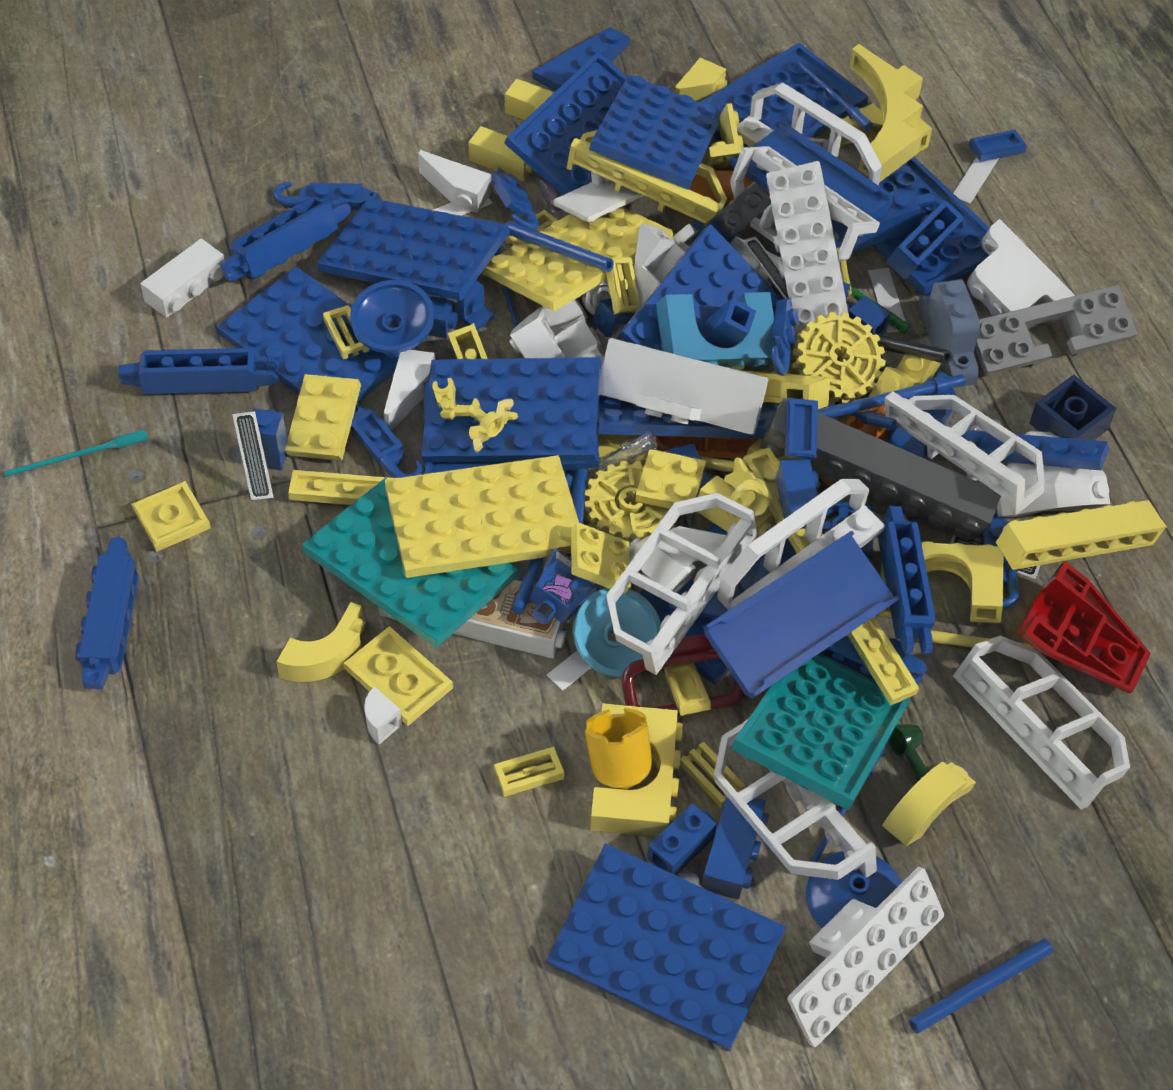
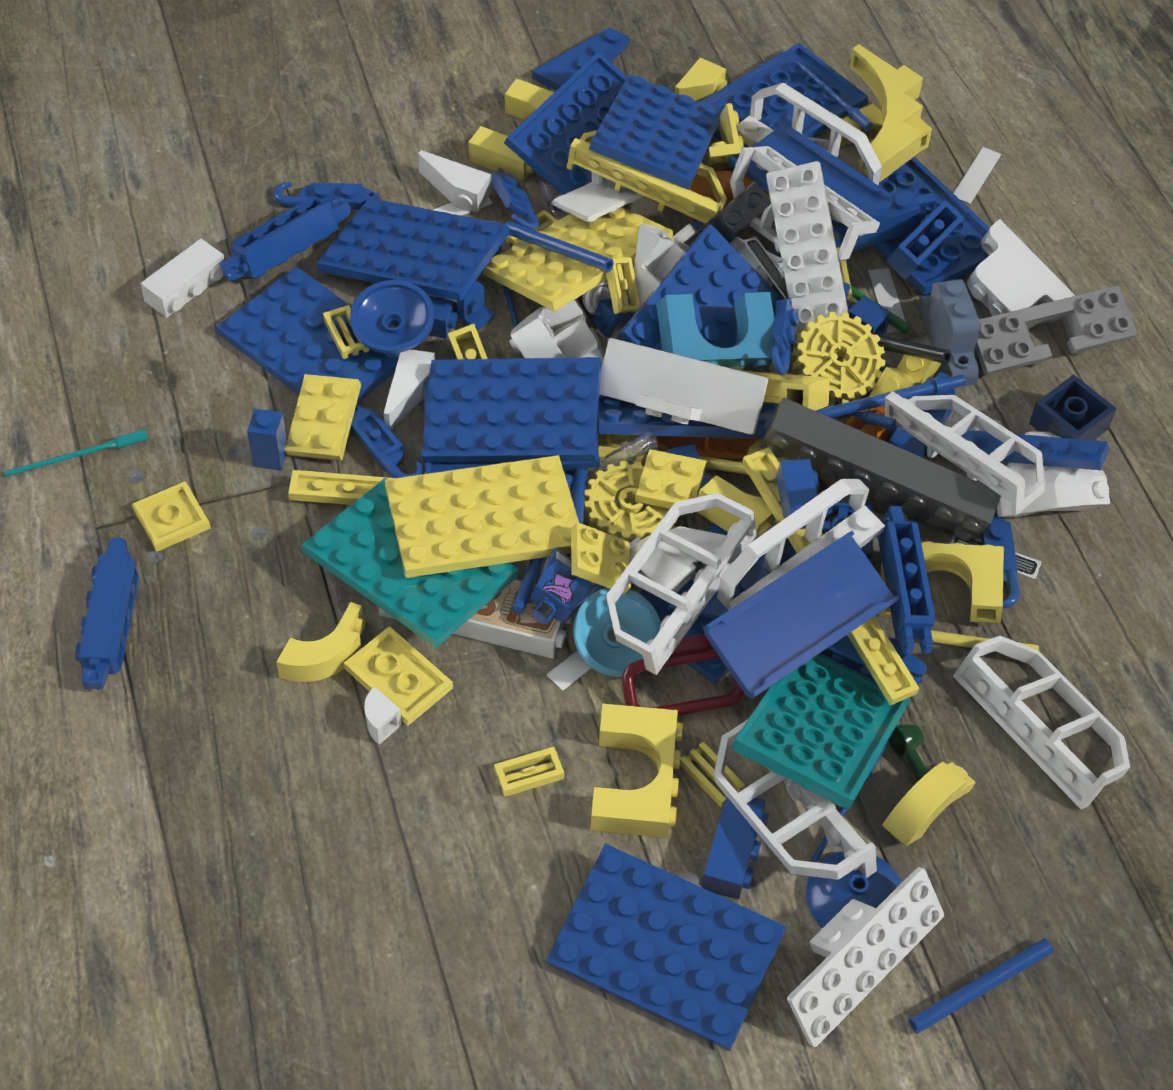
blue hinge [119,348,278,394] -> none
sticker [232,411,274,500] -> none
light yellow piece [432,378,518,453] -> none
yellow cylinder [584,708,652,790] -> none
blue brick [647,803,717,875] -> none
light yellow tile [664,663,711,716] -> none
blue brick [702,298,756,348] -> none
light yellow hair [724,458,772,523] -> none
blue tile [785,398,818,461] -> none
blue tile [969,130,1027,162] -> none
light yellow brick [996,500,1166,570] -> none
red wedge [1016,561,1151,694] -> none

